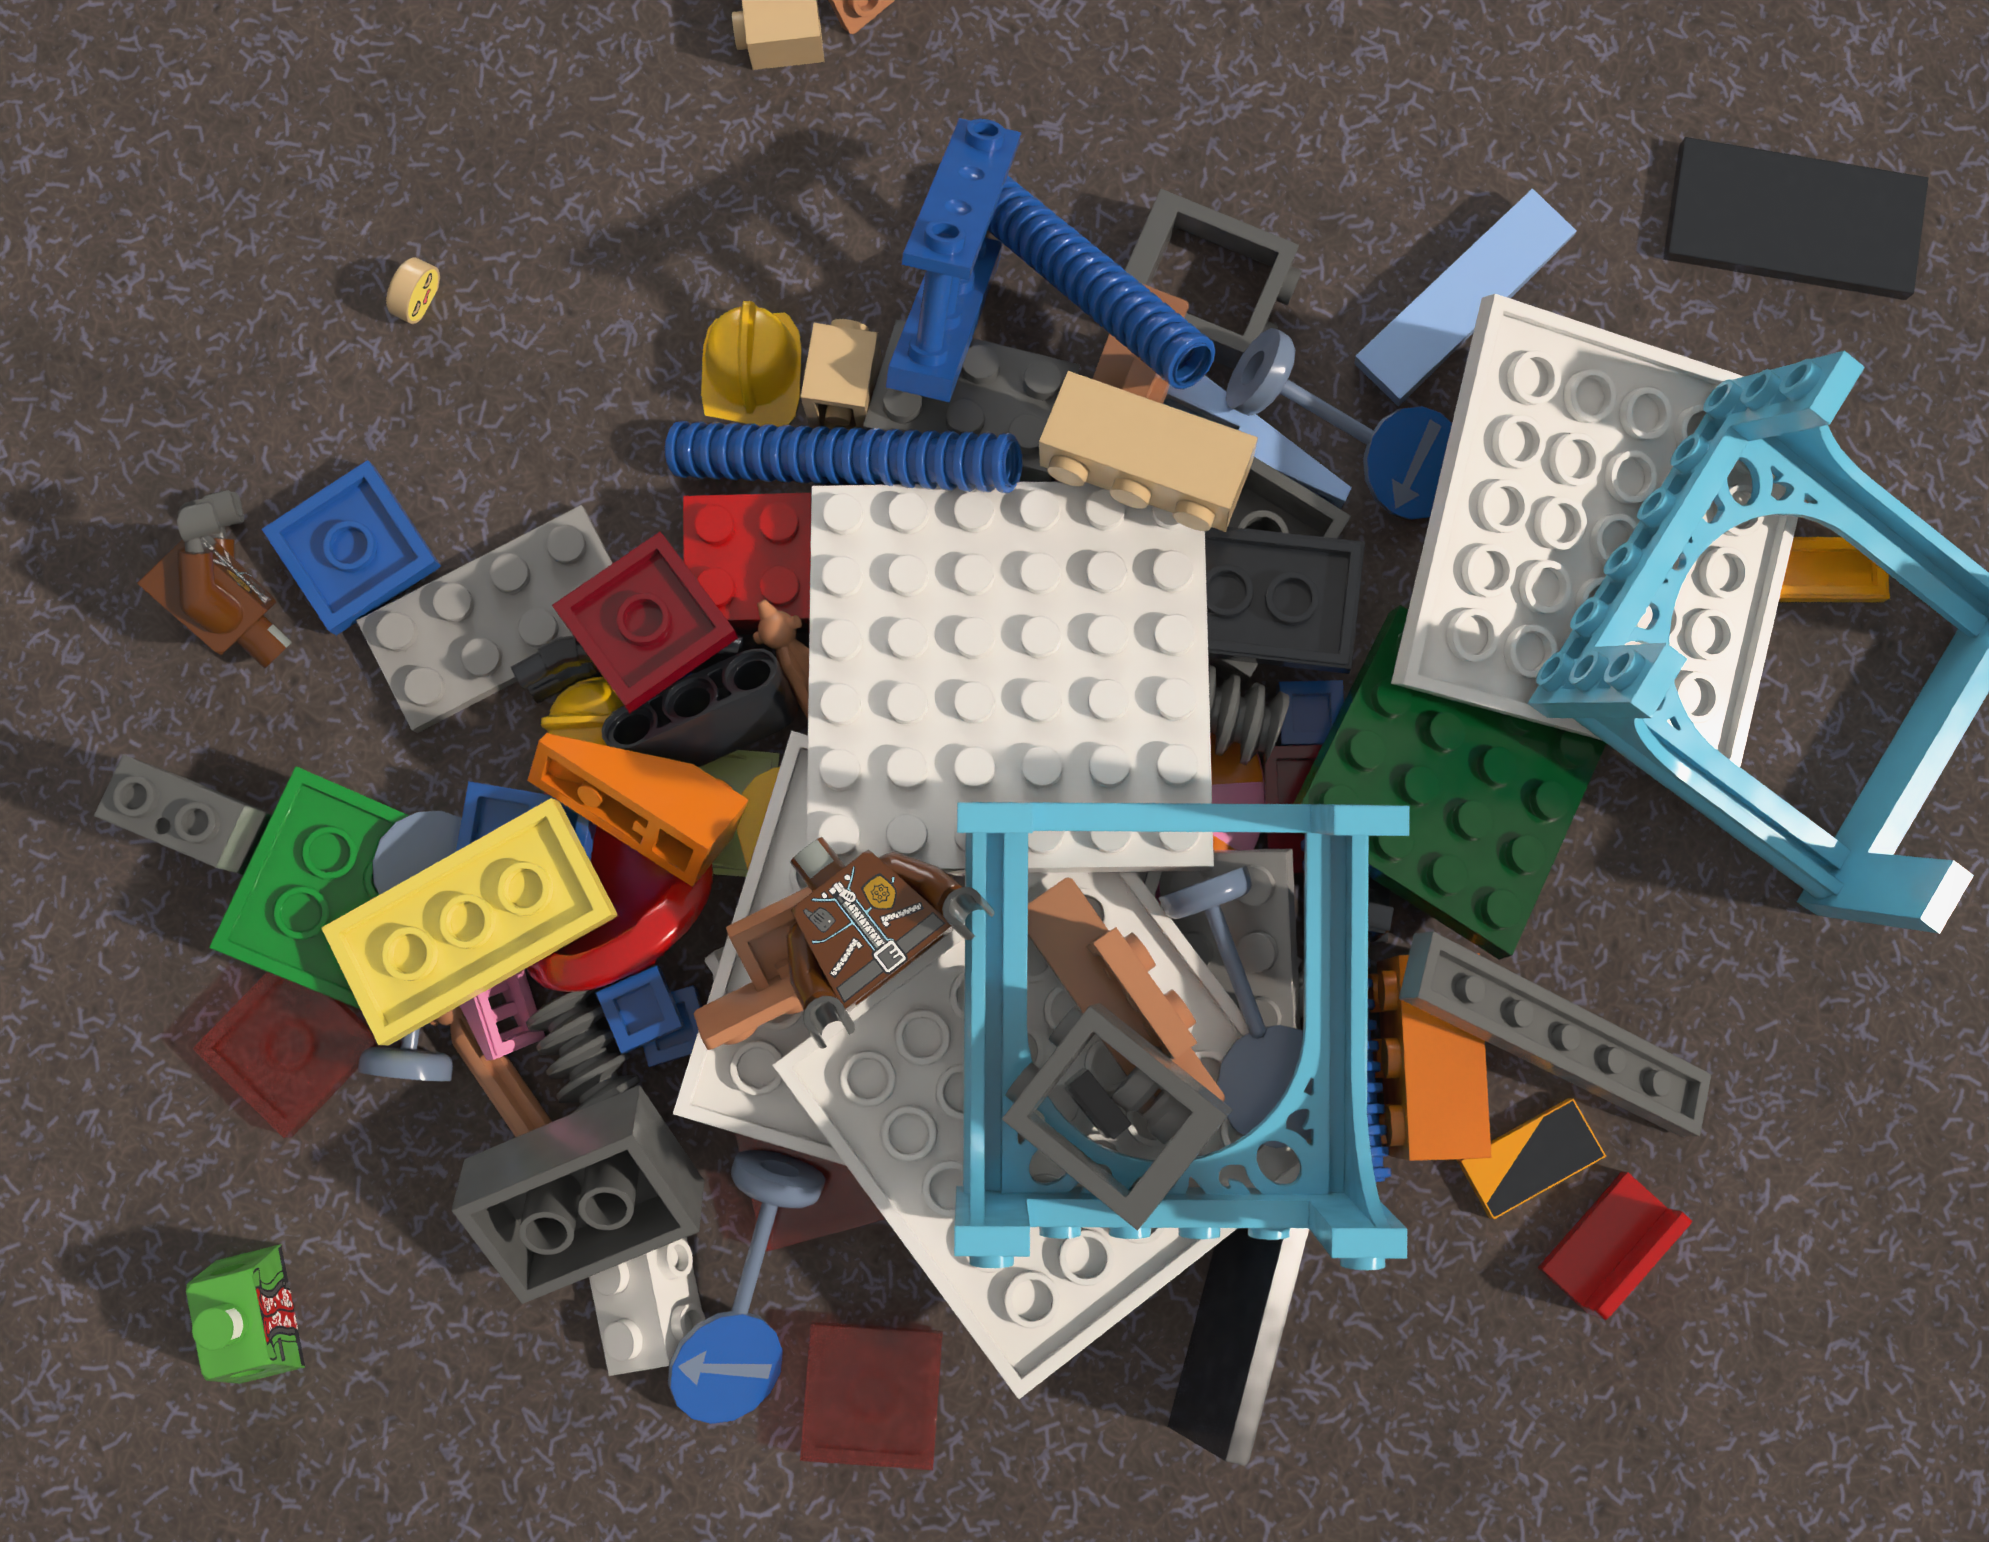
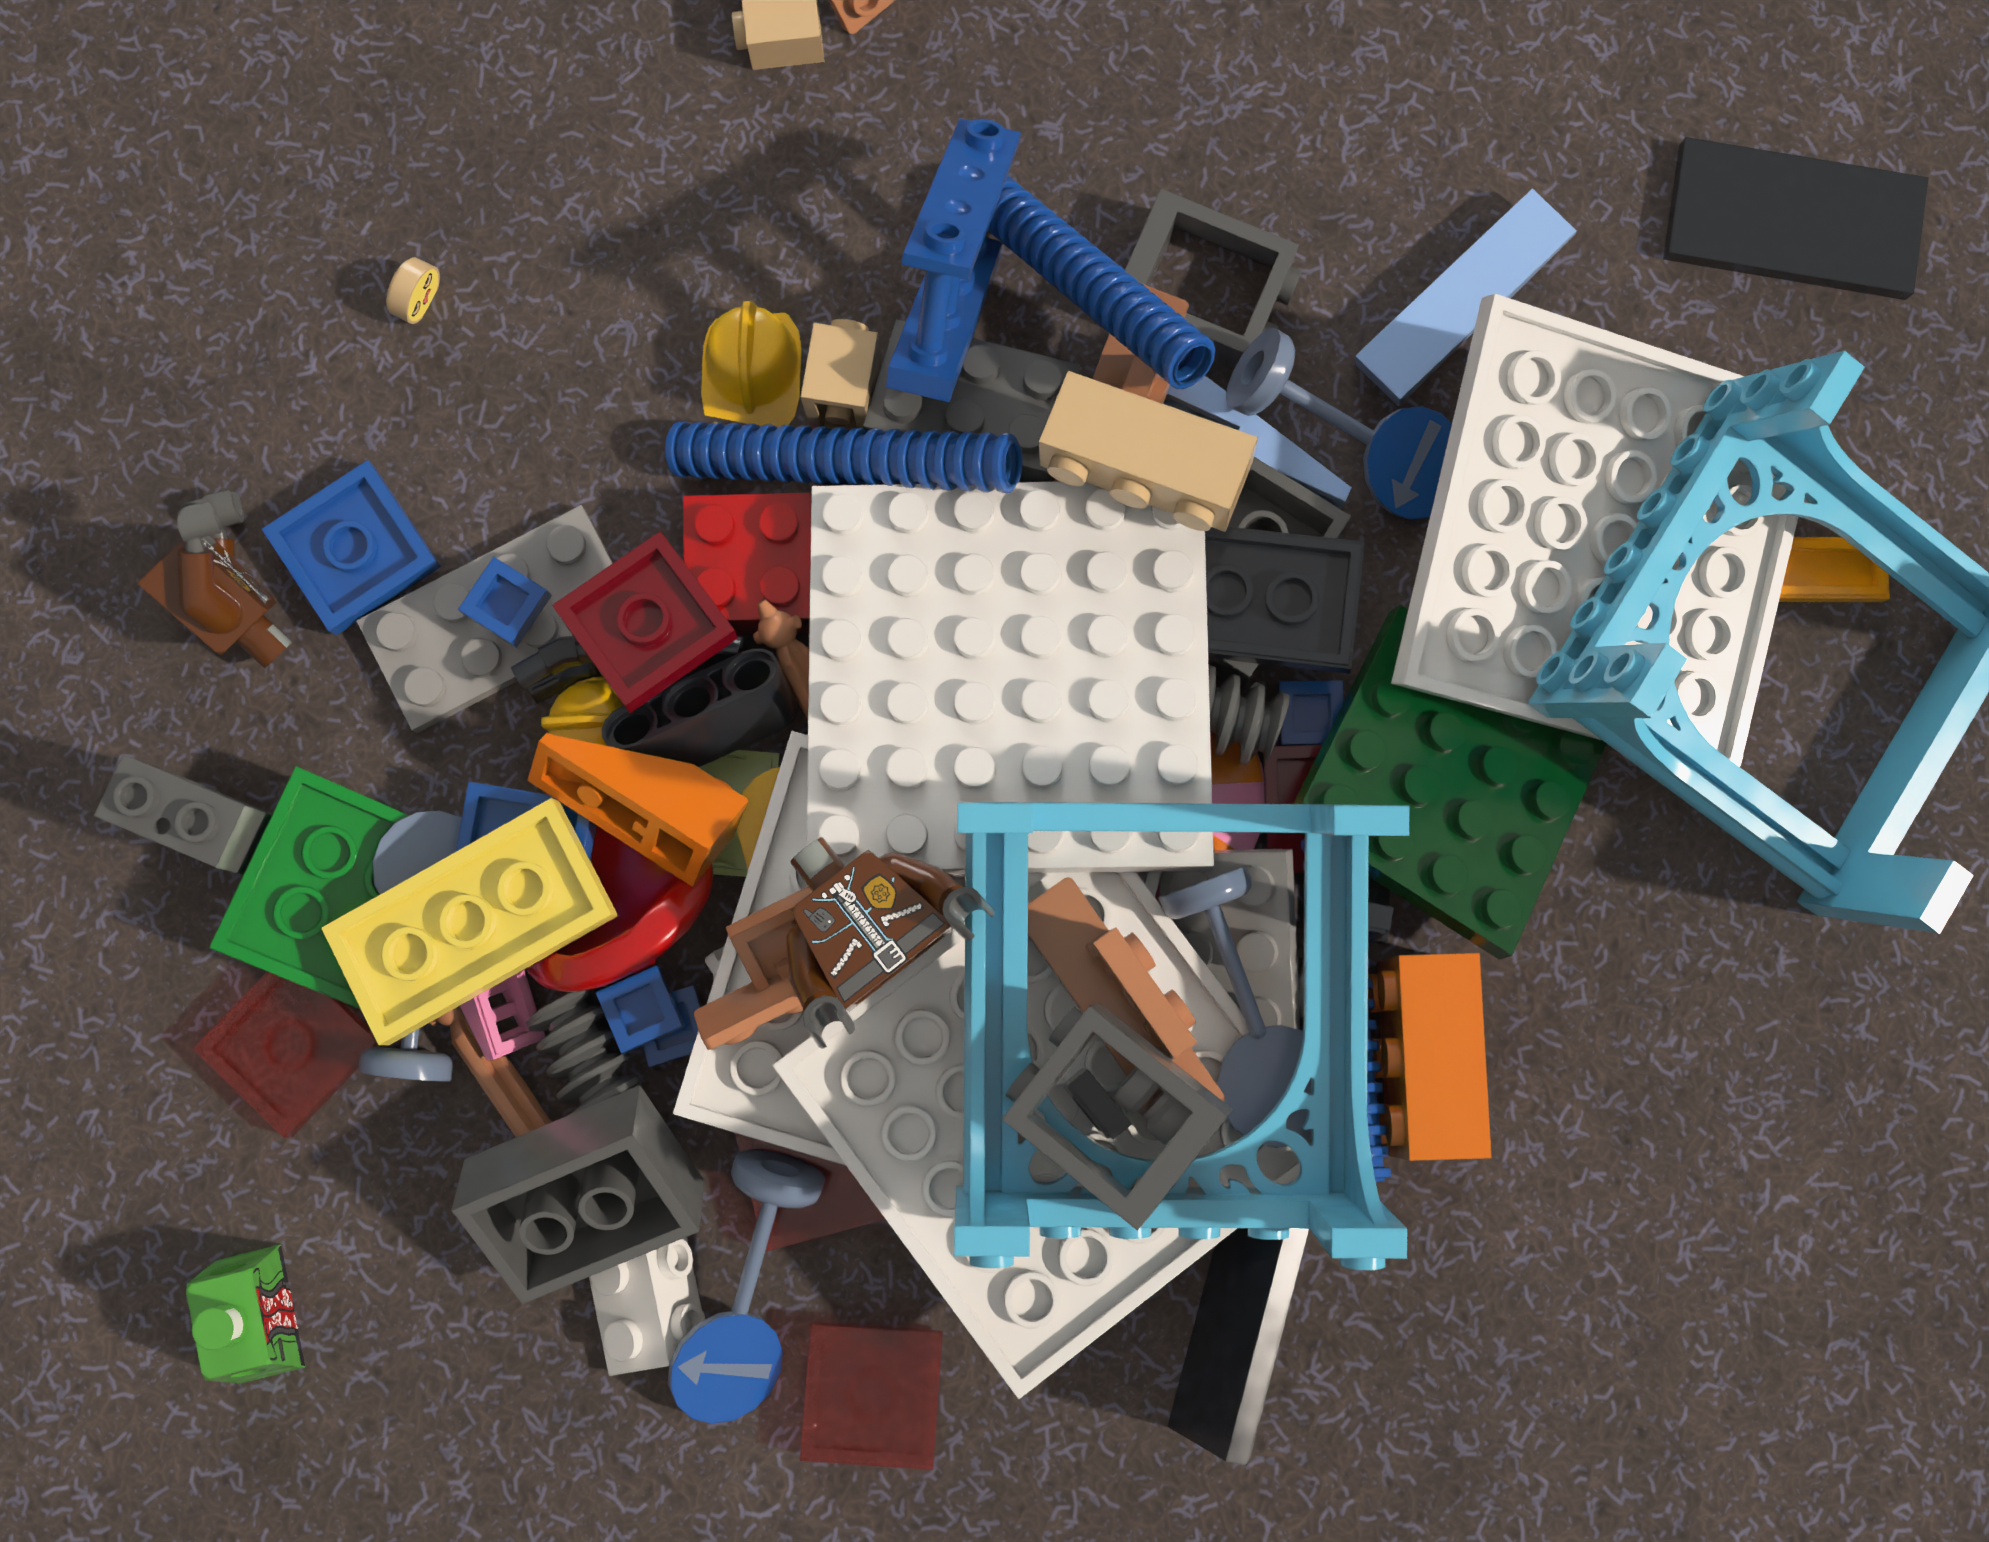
dark grey plate [1399,931,1712,1136] -> none
black tile [1457,1098,1606,1219] -> none
red panel [1537,1171,1692,1320] -> none
none -> blue plate [458,556,552,648]

